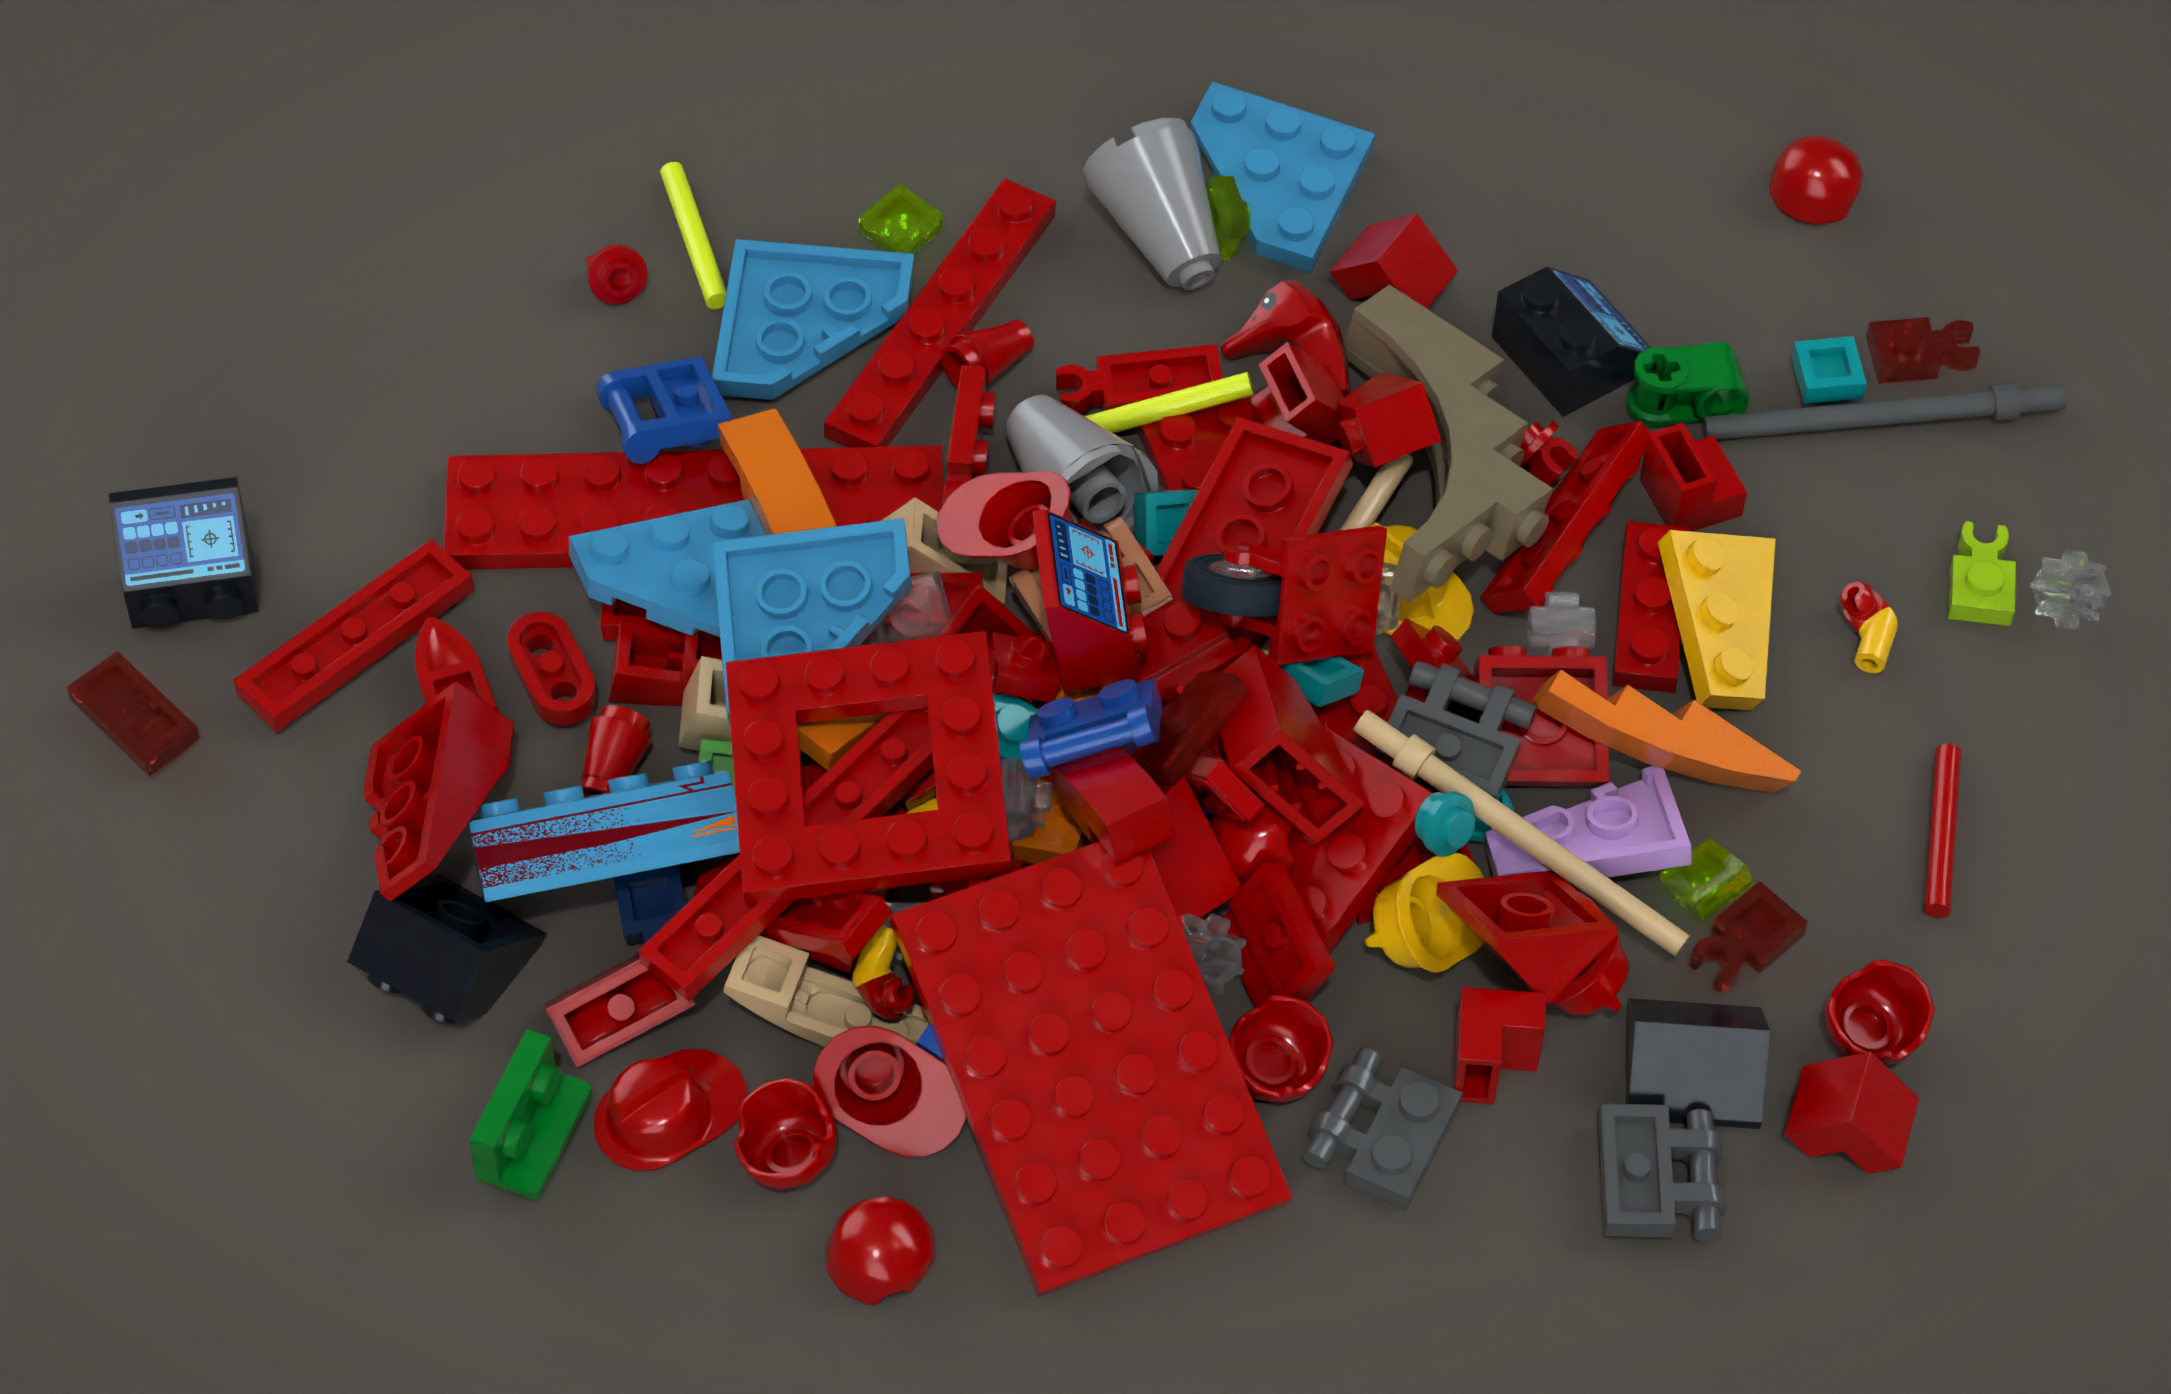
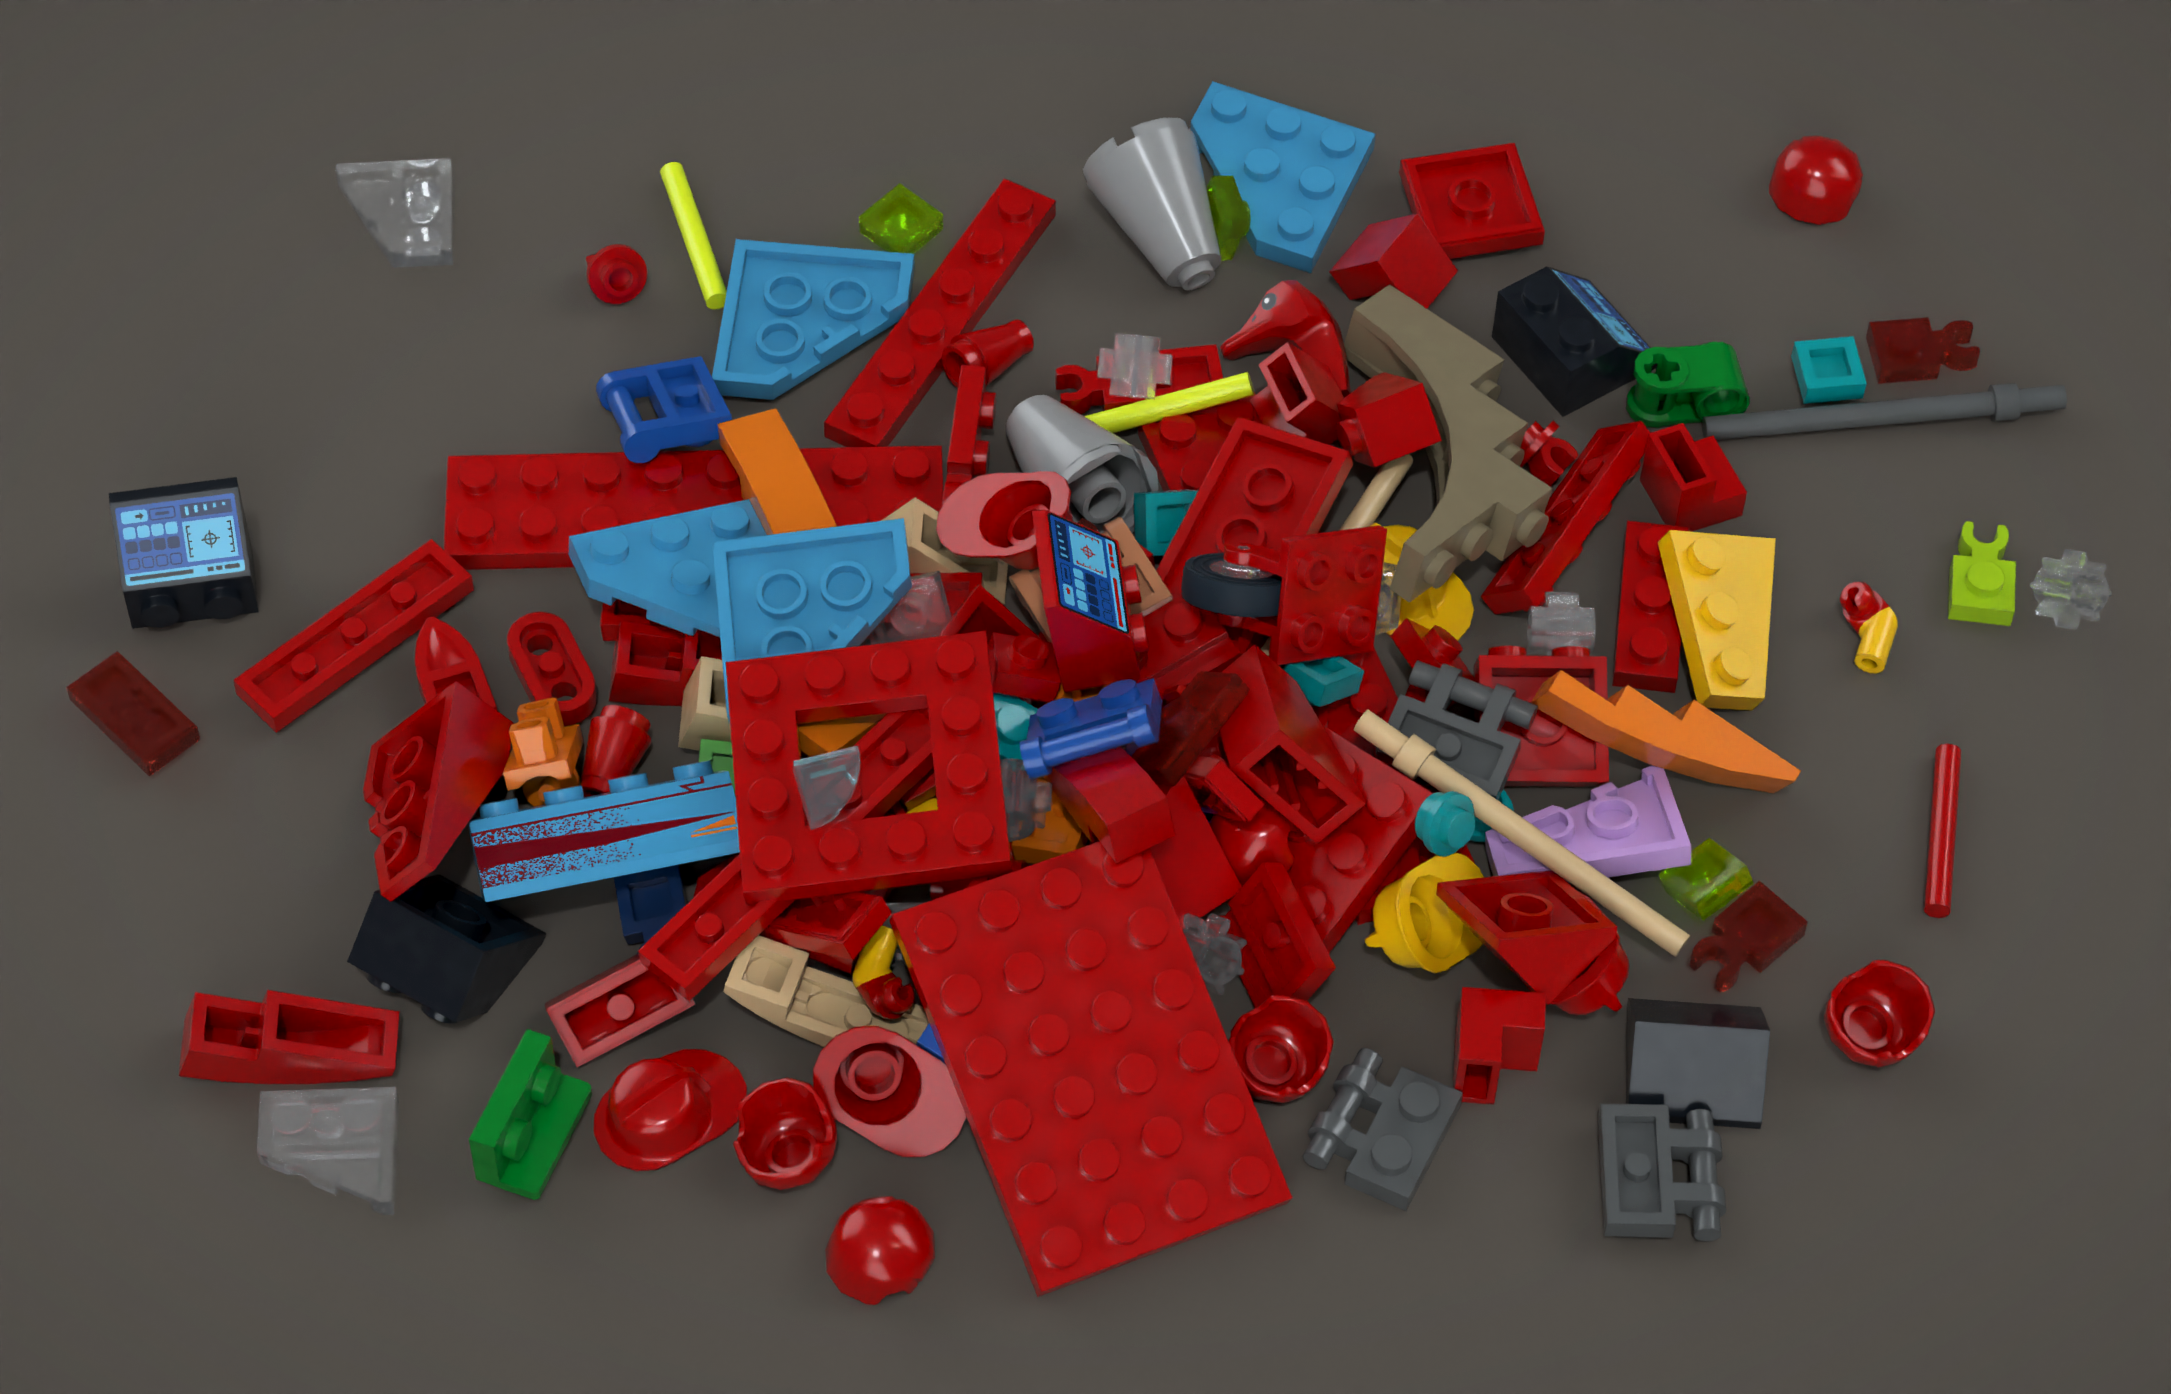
red piece [1785,1052,1919,1174] -> none
none -> red slope [179,990,400,1084]
none -> clear wing [257,1087,399,1215]
none -> clear wing [336,158,453,268]
none -> orange hips [503,698,584,807]
none -> clear light blue tile [793,746,860,830]
none -> clear gear [1097,333,1173,400]
none -> red plate [1399,143,1545,259]

